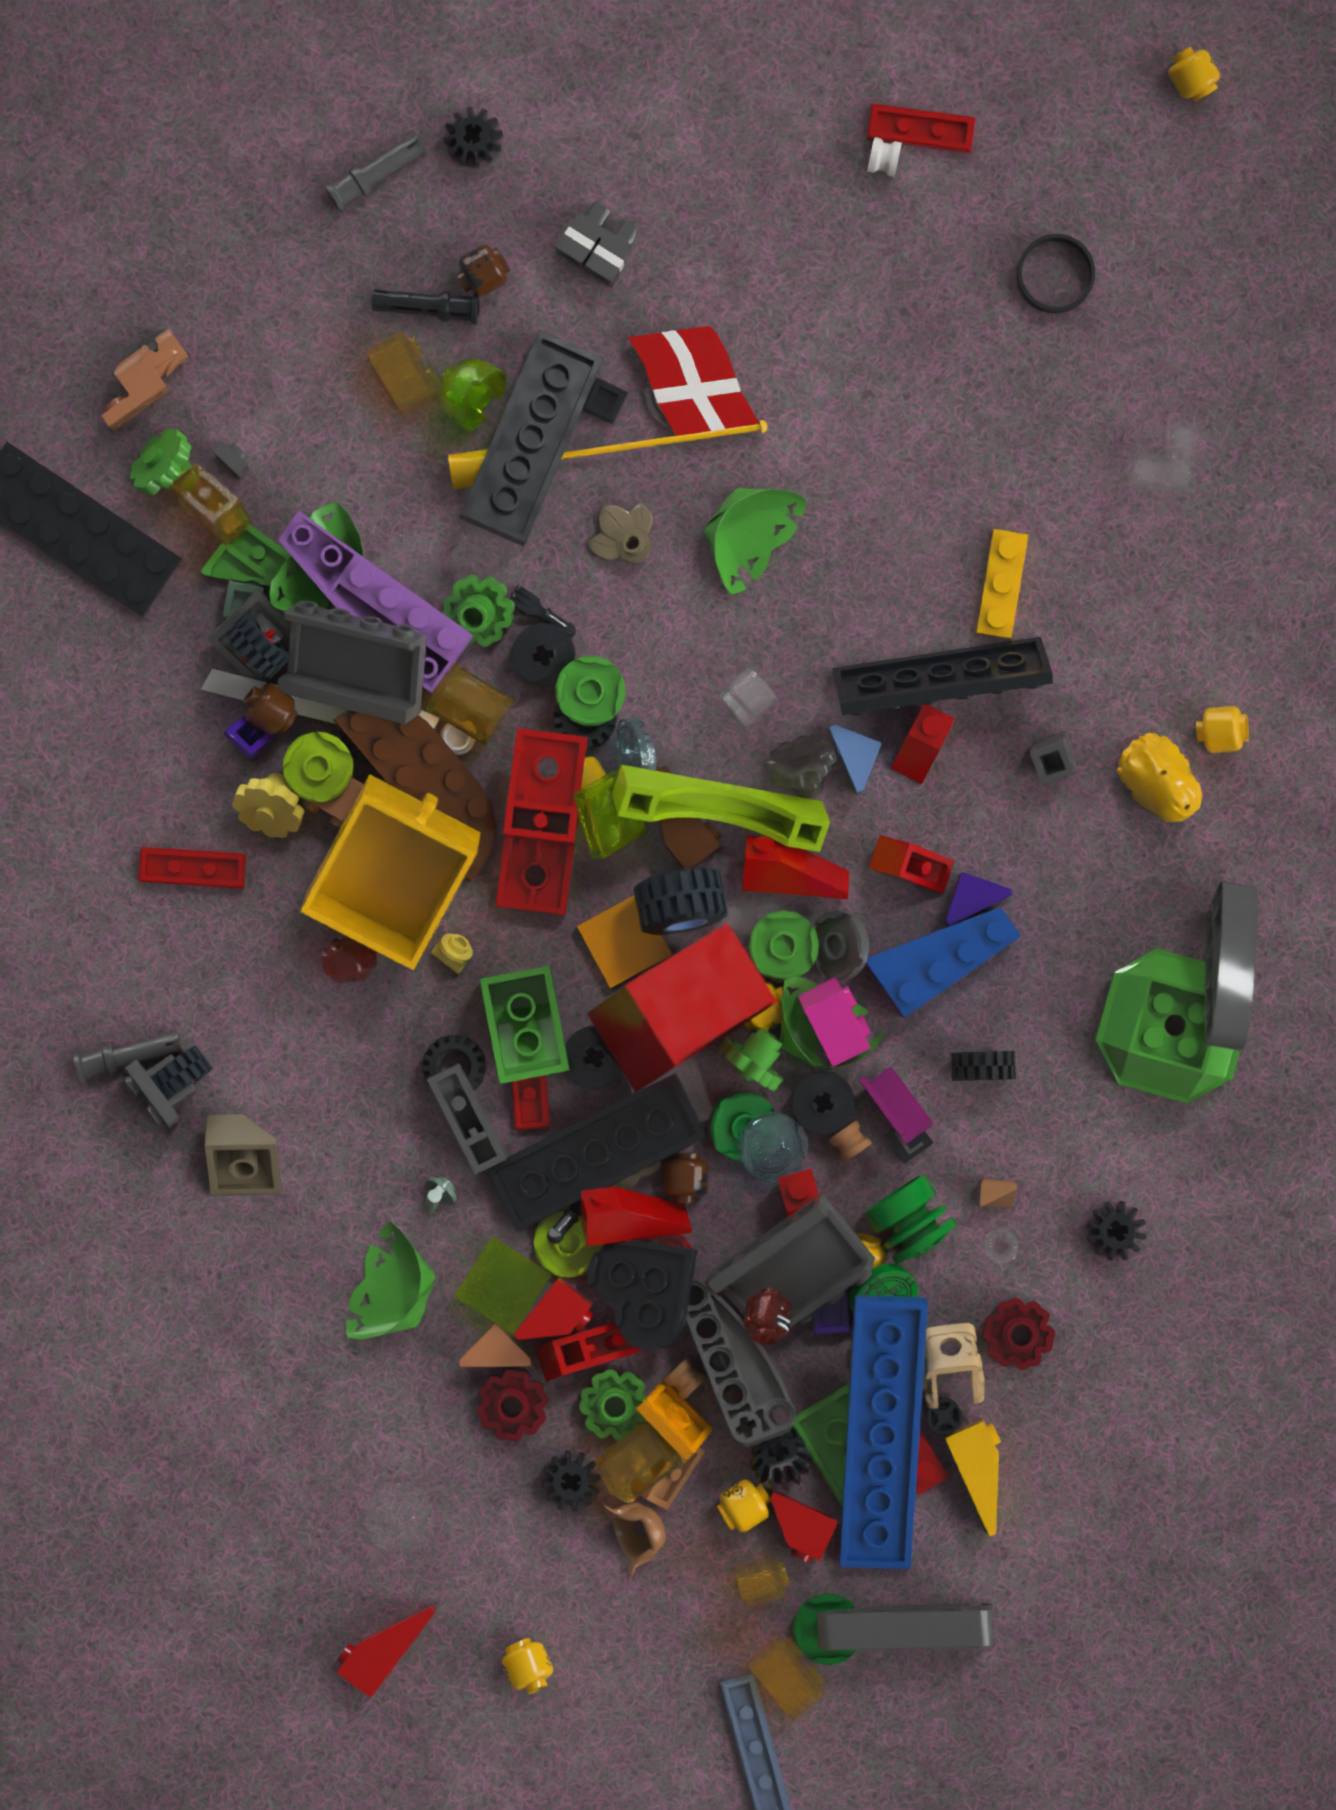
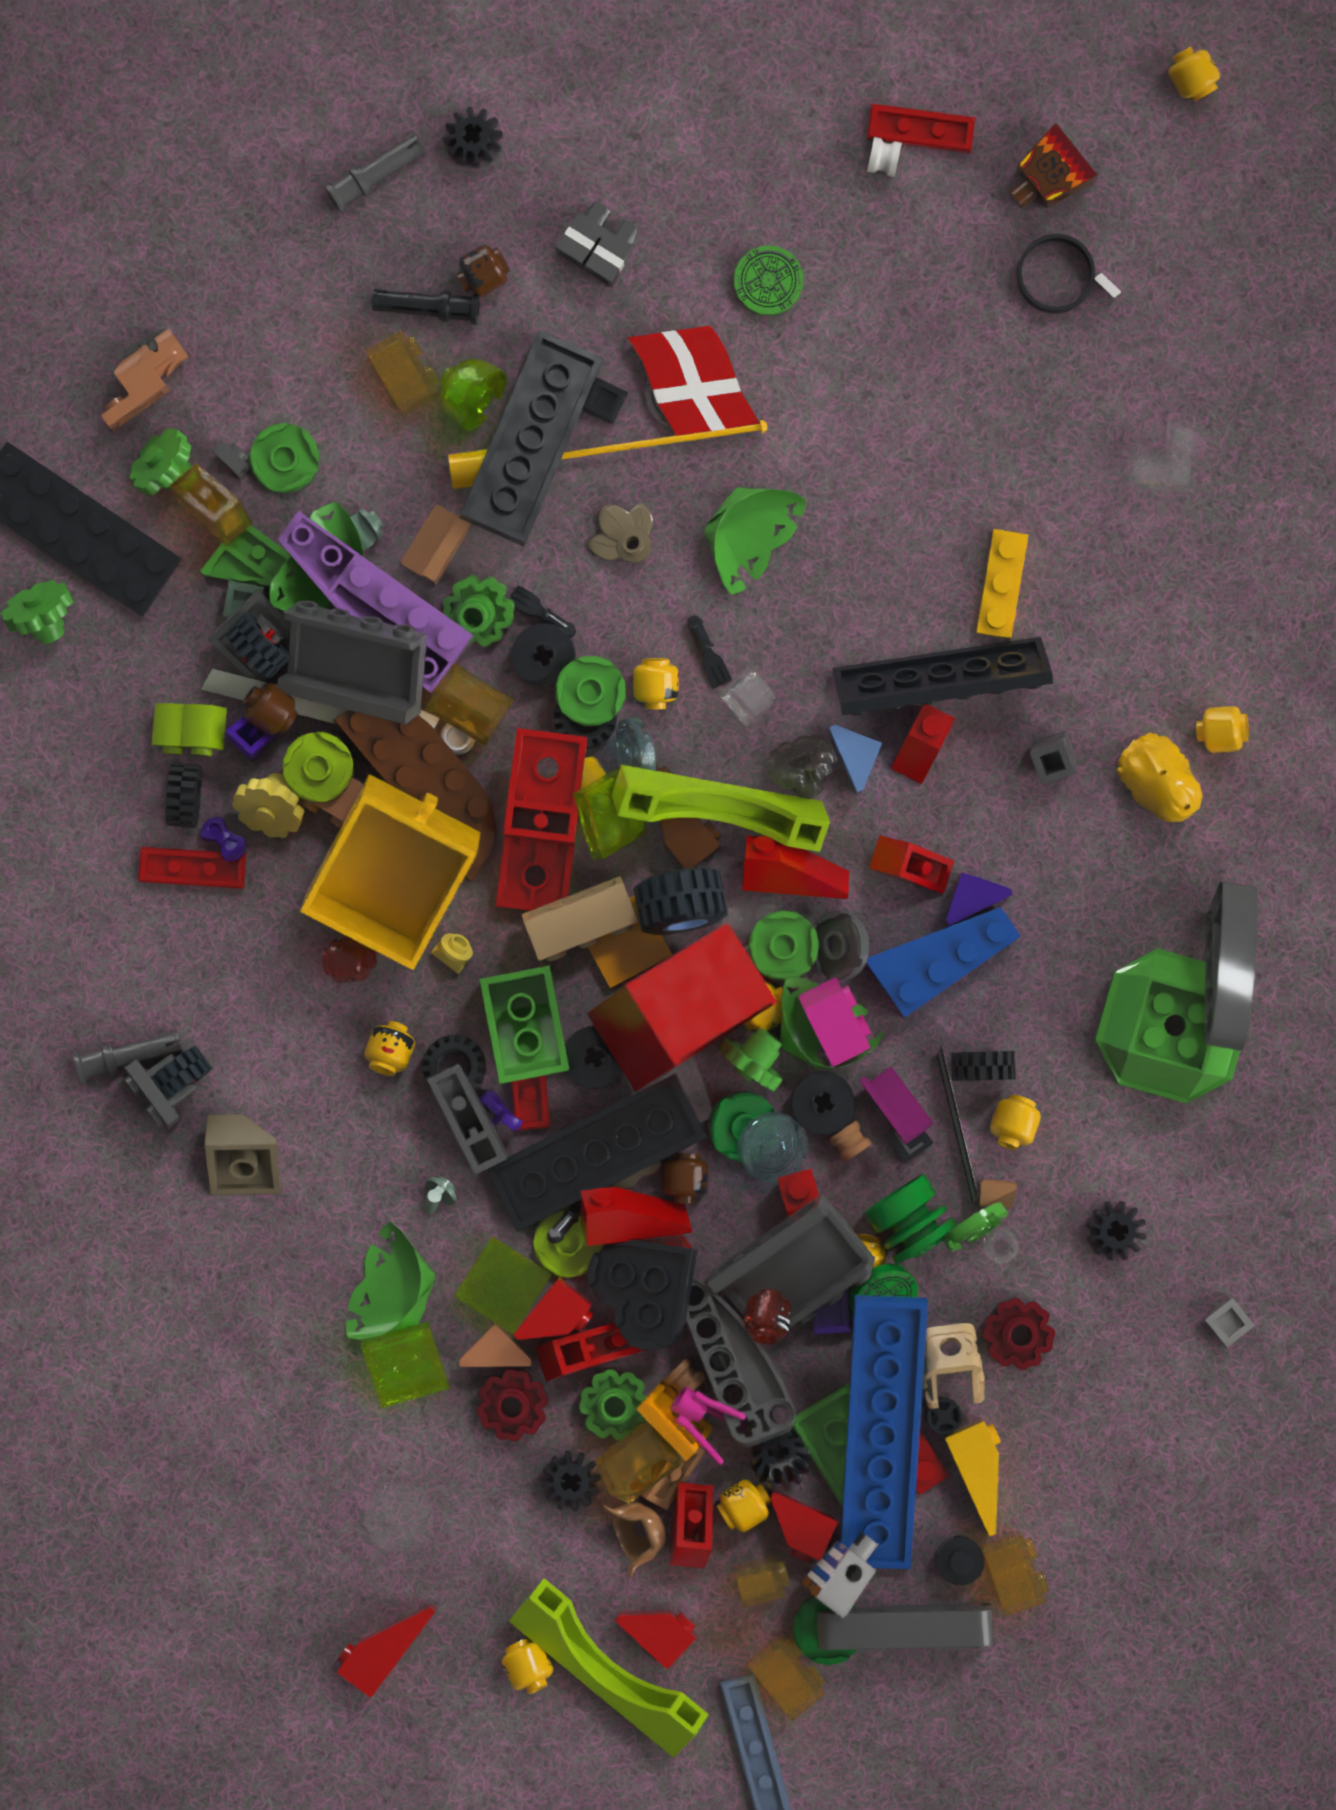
none -> bright green plant [1,580,73,644]
none -> lime brick [151,703,227,757]
none -> black tyre [165,763,202,828]
none -> dark purple piece [200,817,247,862]
none -> bright green tile [249,423,320,494]
none -> sand green plate [350,508,384,551]
none -> clear neon green plate [361,1321,450,1408]
none -> yellow head [364,1021,415,1076]
none -> medium nougat panel [401,504,472,585]
none -> dark purple piece [480,1090,523,1131]
none -> lime arch [509,1578,709,1758]
none -> tan brick [521,876,638,961]
none -> red slope [615,1610,696,1670]
none -> yellow head [633,658,679,710]
none -> red slope [669,1482,713,1569]
none -> dark pink plant [671,1386,746,1465]
none -> black piece [687,615,732,689]
none -> bright green tile [734,245,803,316]
none -> light grey torso [800,1531,878,1619]
none -> sticker [936,1045,978,1204]
none -> black piece [936,1535,985,1585]
none -> bright green tile [943,1202,1009,1252]
none -> clear yellow brick [981,1531,1049,1616]
none -> yellow head [990,1095,1041,1150]
none -> torso [1009,123,1098,209]
none -> white sticker [1094,273,1121,297]
none -> light grey plate [1203,1297,1255,1348]

